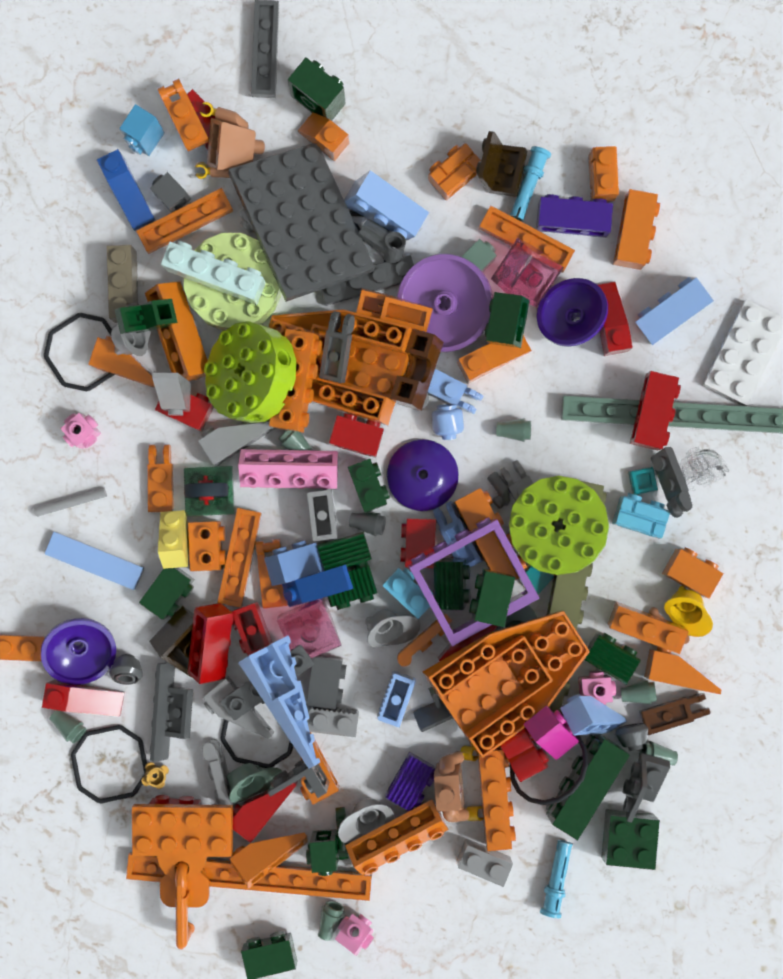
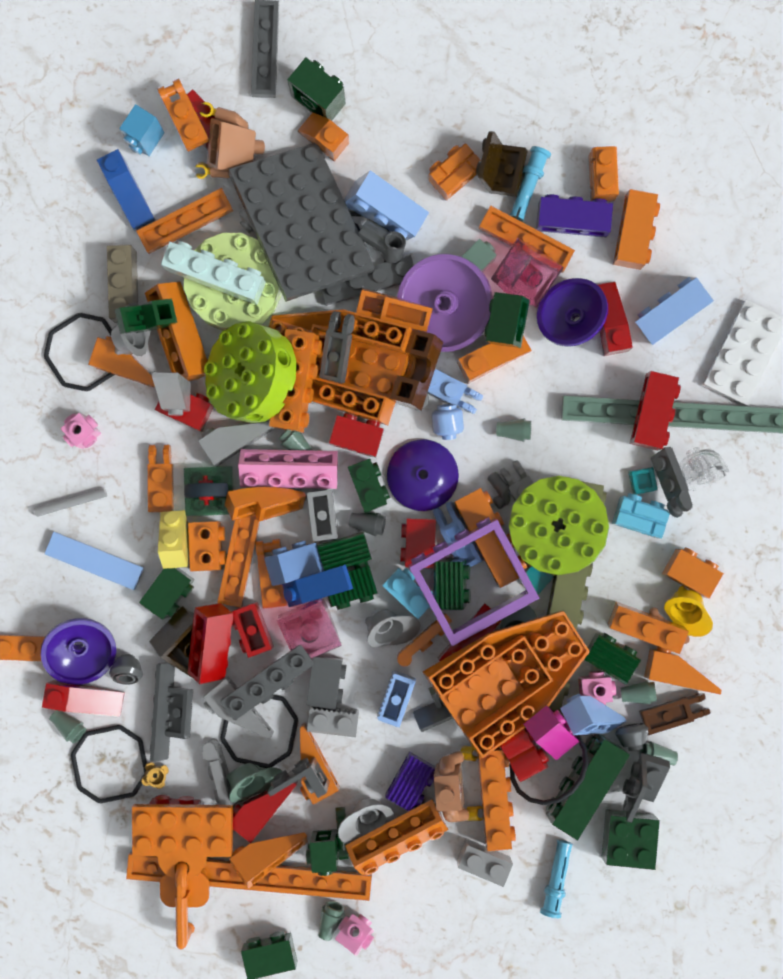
dark grey brick [150,172,191,213] -> none
light blue wedge [238,635,320,768] -> none
dark green brick [469,569,515,627] -> none
none -> orange slope [225,487,306,522]

